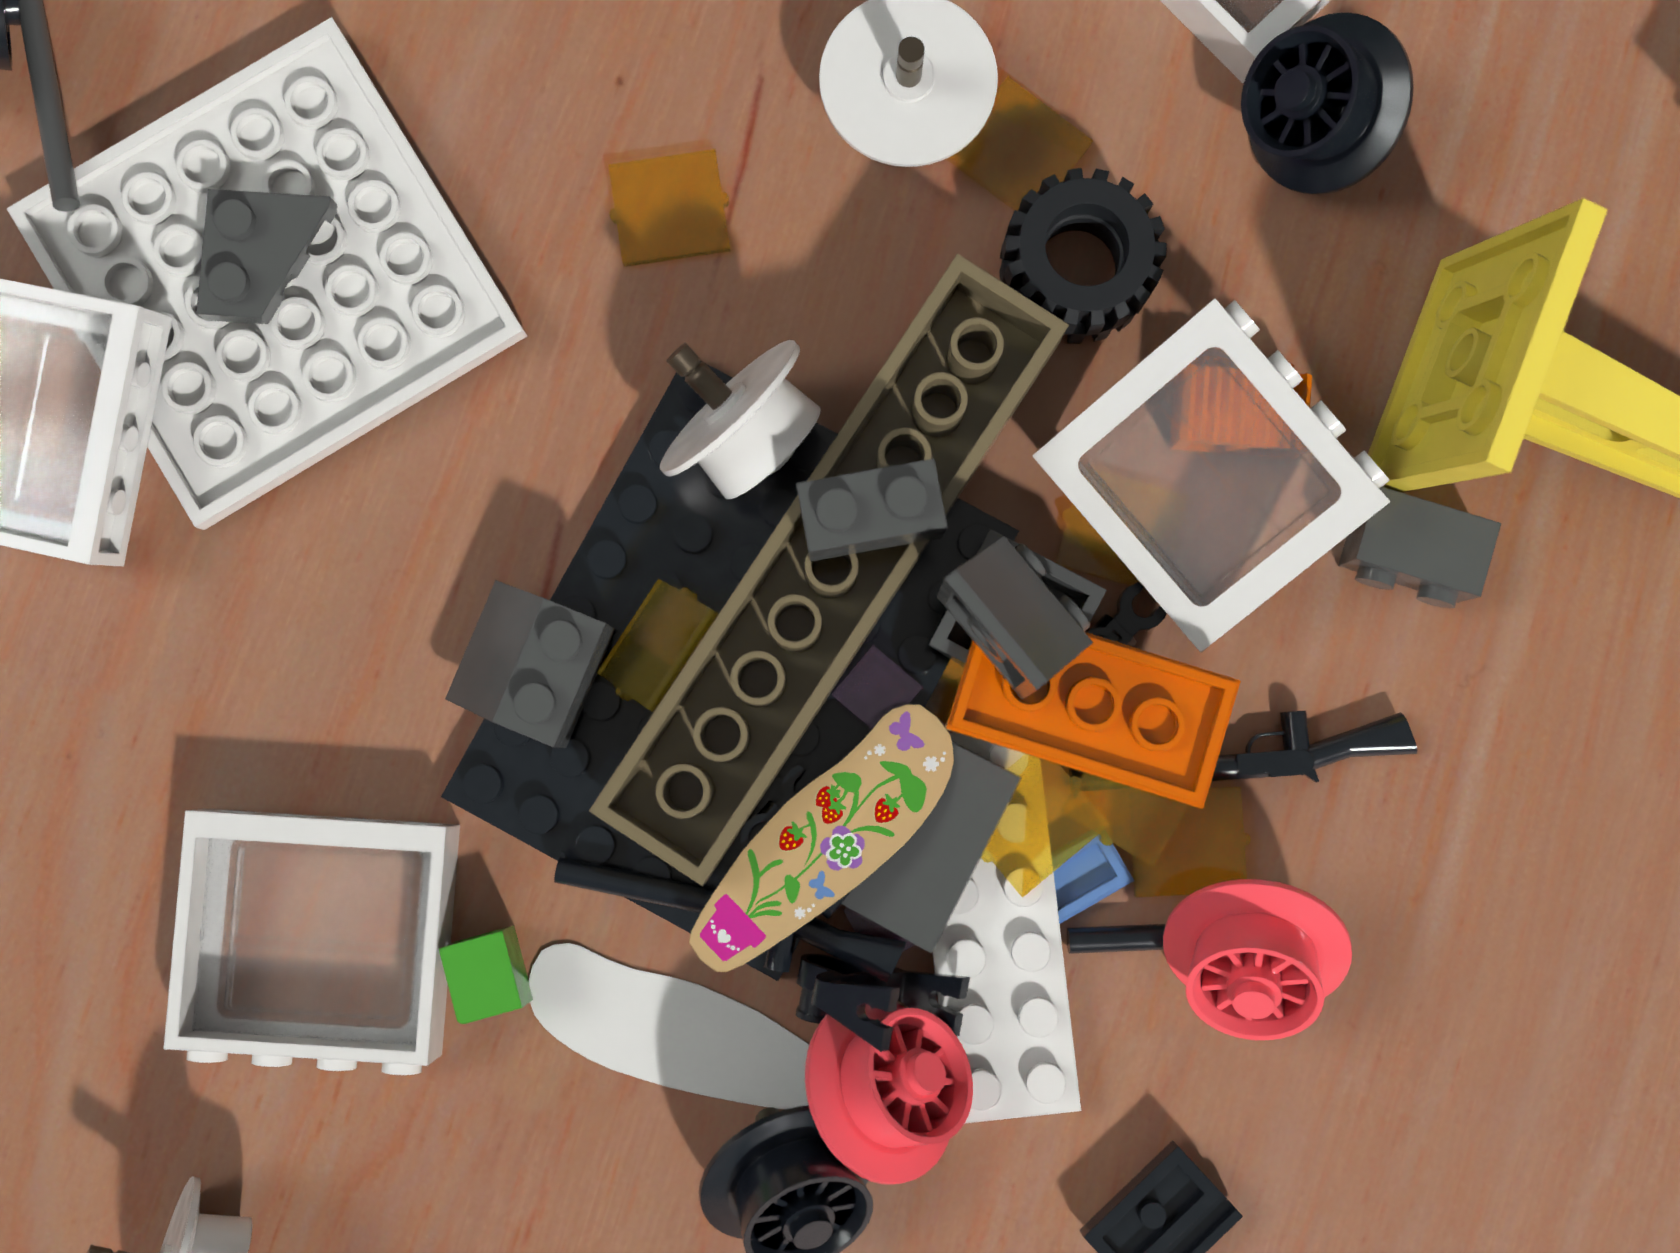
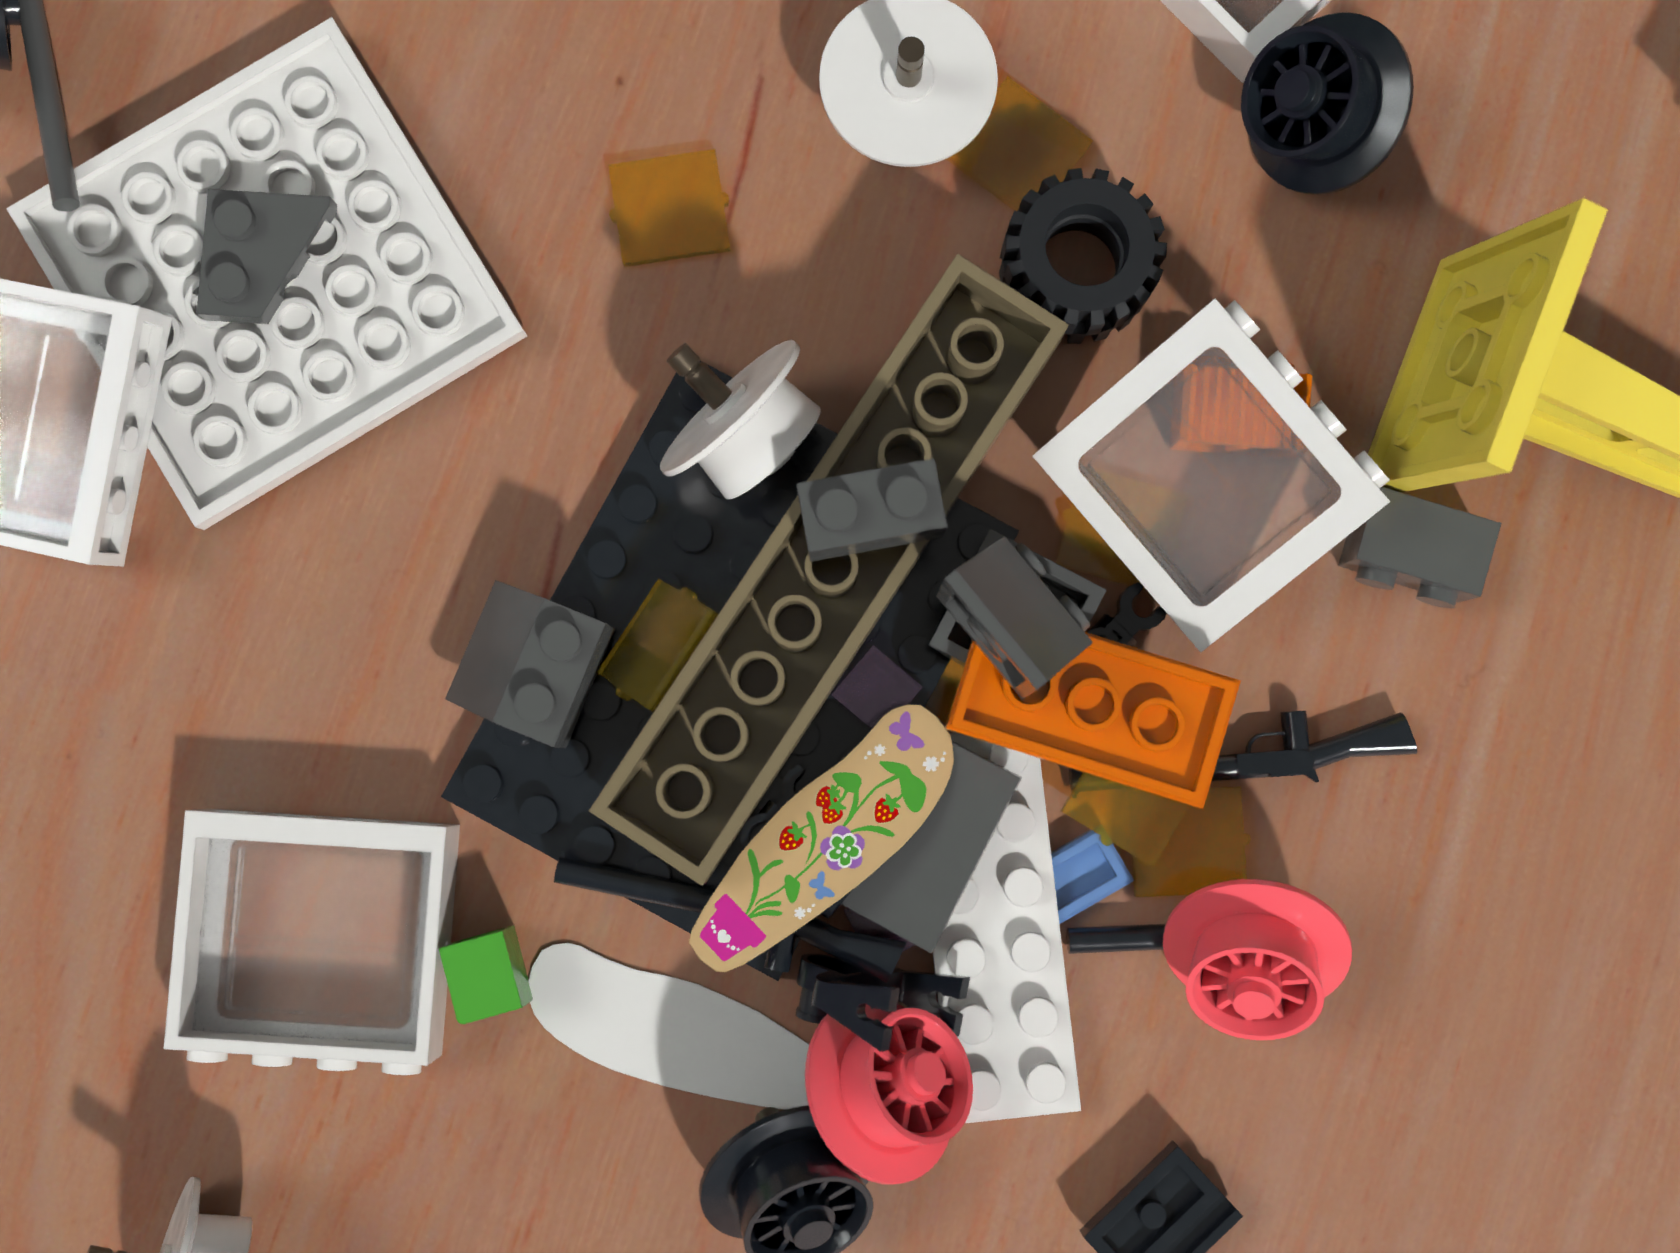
clear yellow piece [981,754,1110,898] -> none

